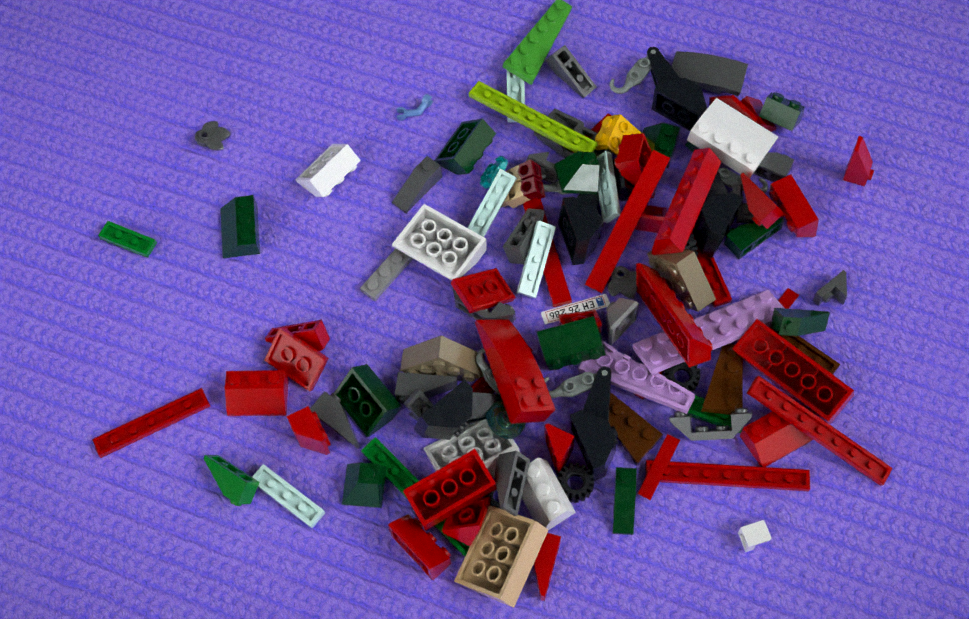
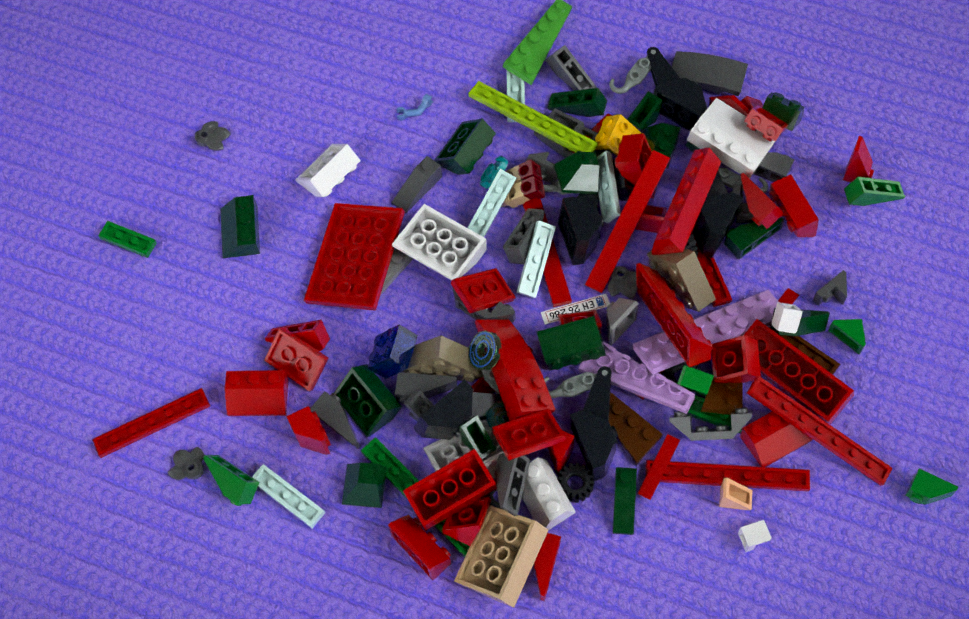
none -> dark grey plate [168,447,204,480]
none -> red plate [304,203,405,311]
none -> clear blue brick [367,324,418,379]
none -> dark green slope [459,415,496,459]
none -> tile [468,330,501,370]
none -> red tile [492,408,566,461]
none -> dark green slope [548,88,607,117]
none -> dark green slope [627,91,663,130]
none -> green slope [677,365,714,396]
none -> red slope [711,335,761,383]
none -> light nougat slope [719,478,753,510]
none -> red plate [744,105,788,141]
none -> white panel [771,302,803,333]
none -> green slope [828,319,866,354]
none -> green slope [844,177,905,206]
none -> green slope [905,469,958,505]

